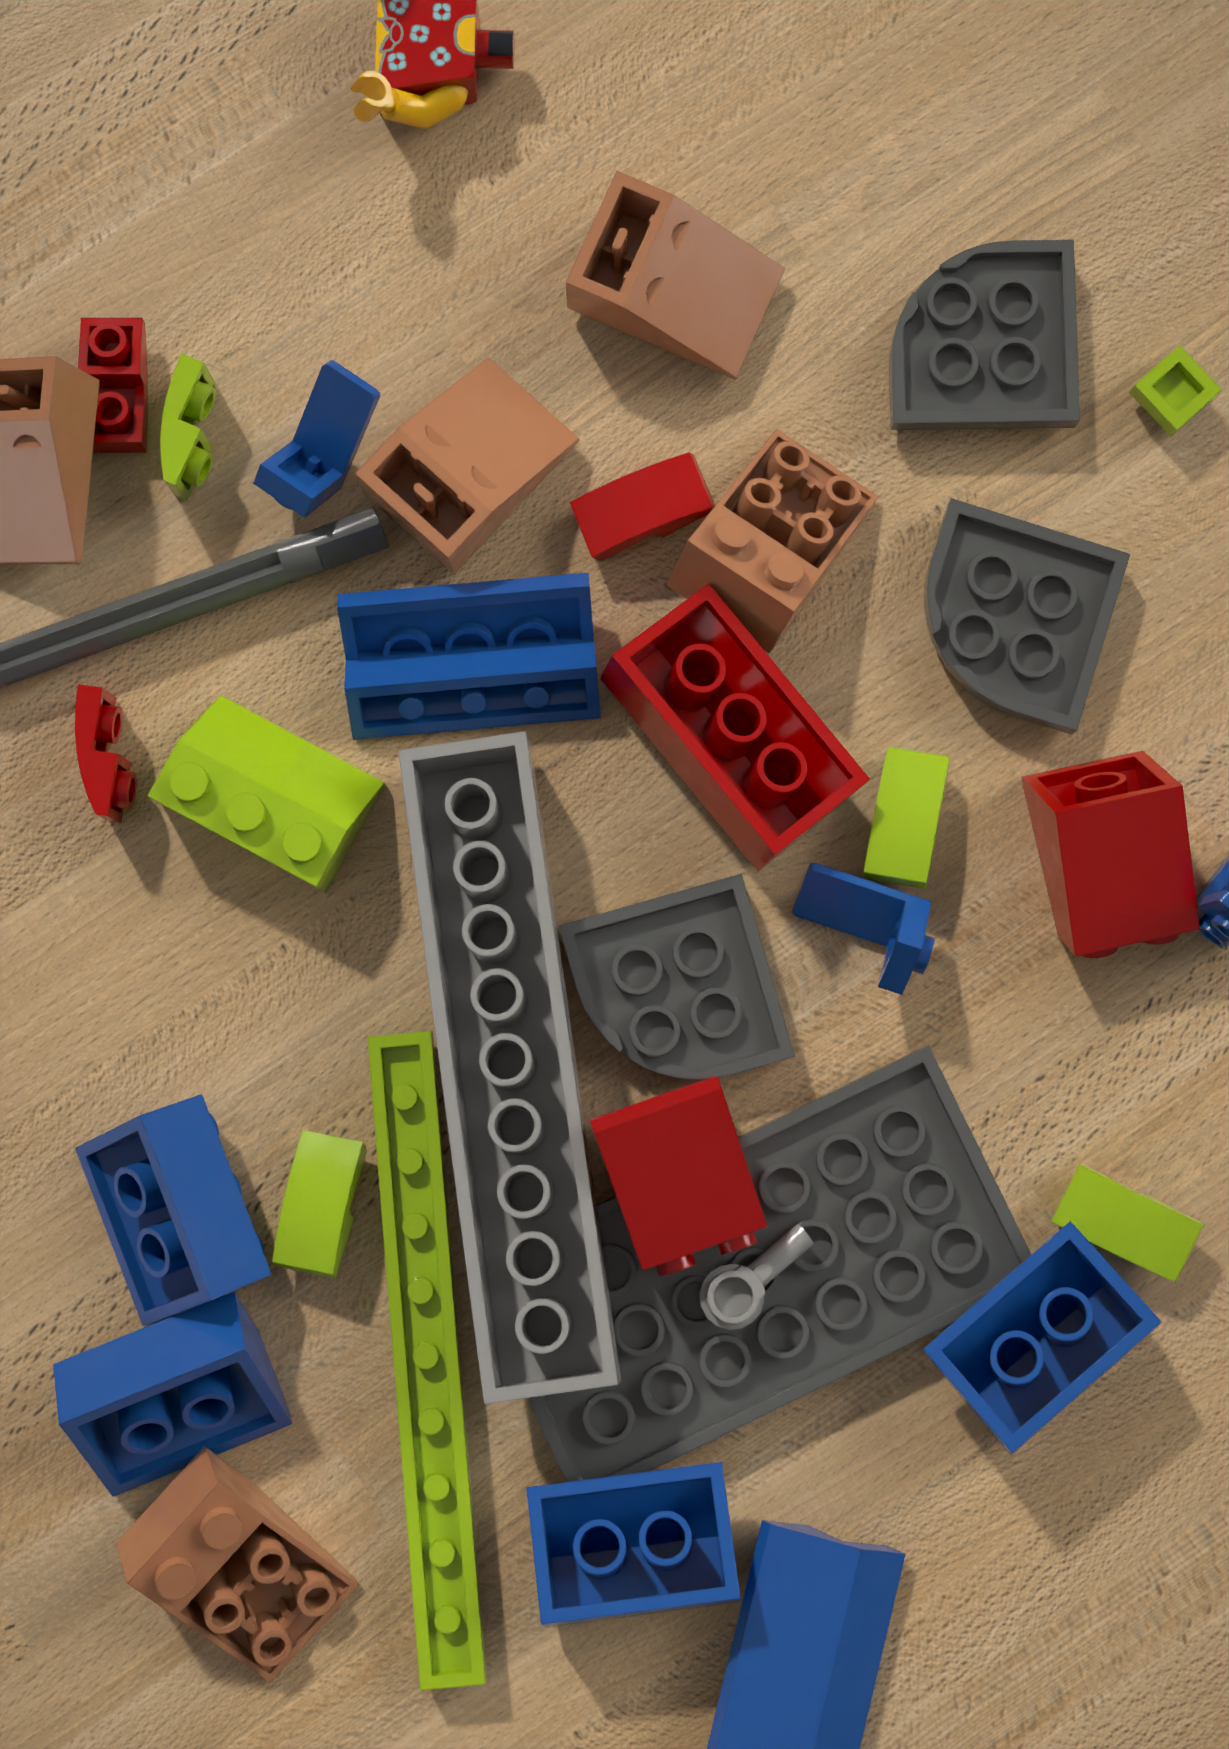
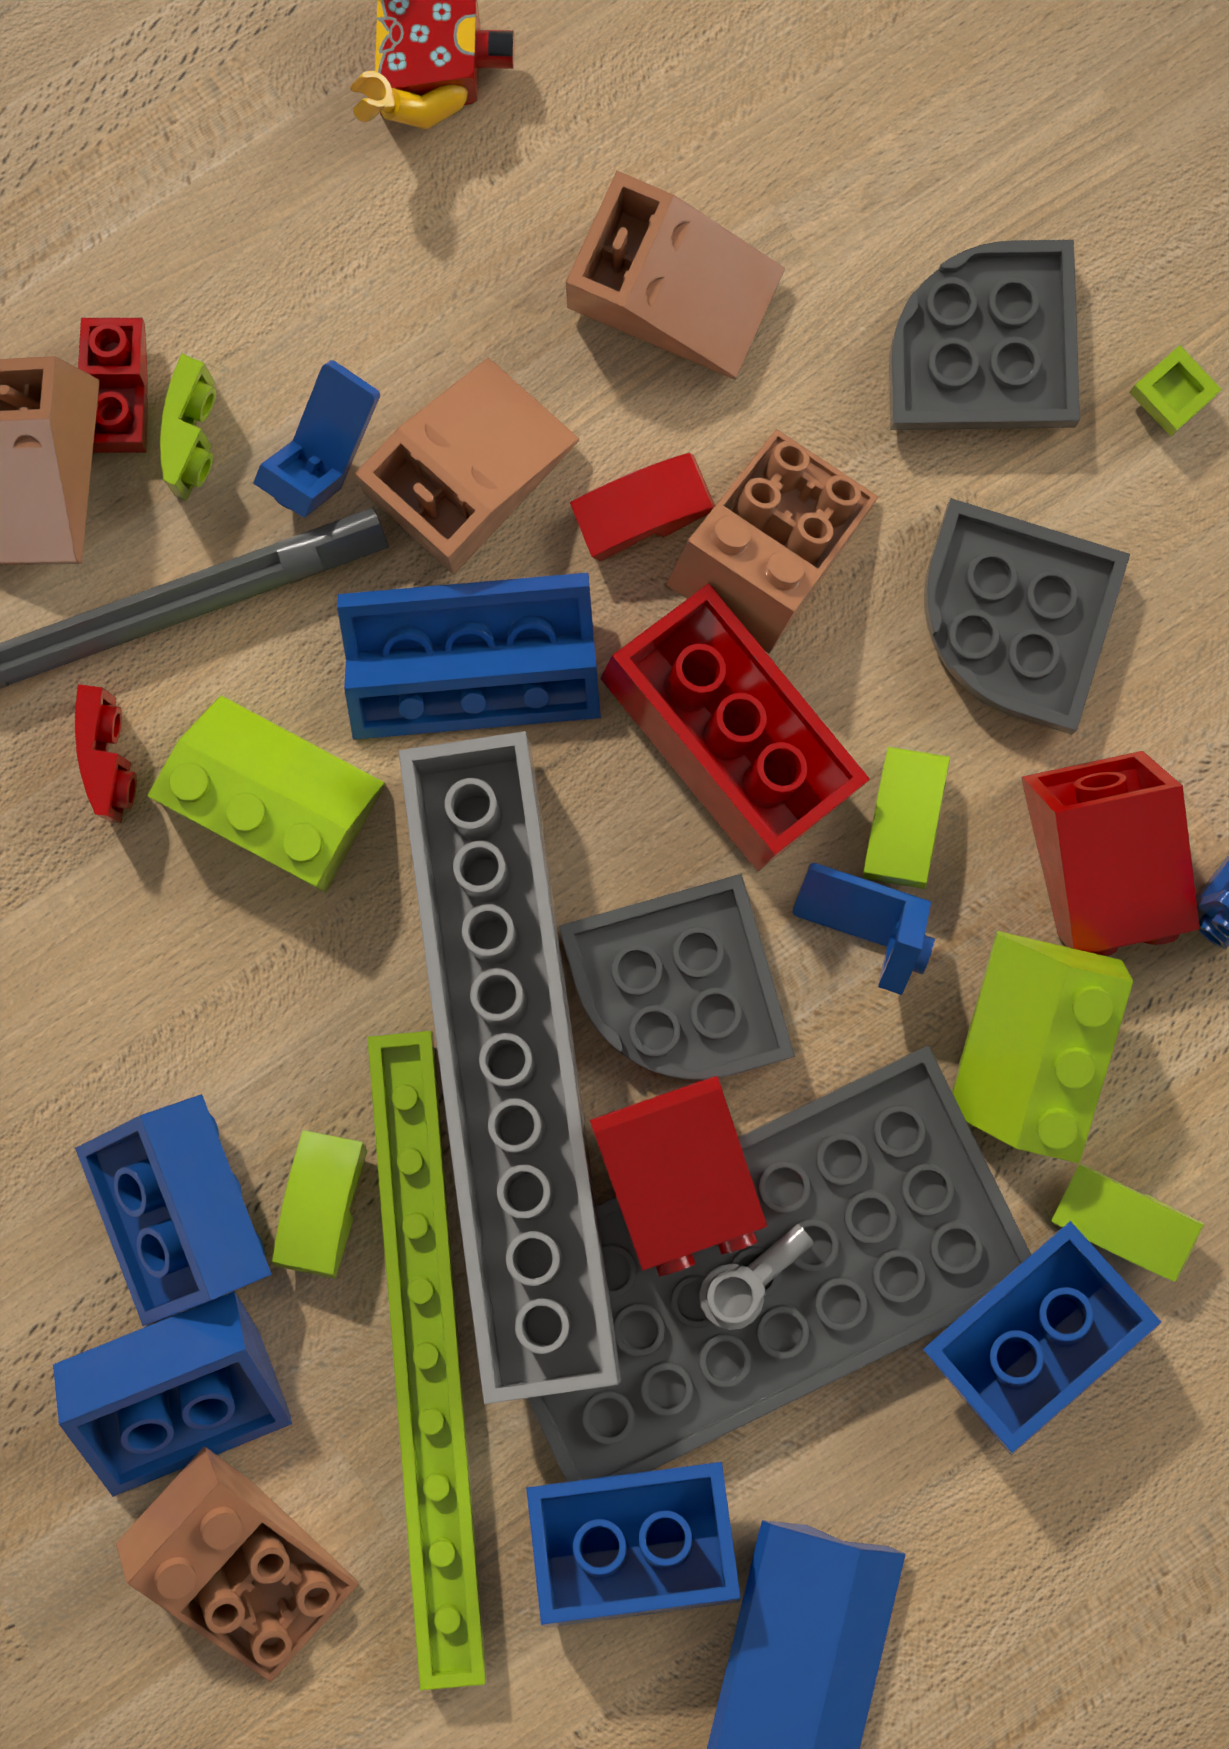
none -> lime slope [952,930,1133,1164]

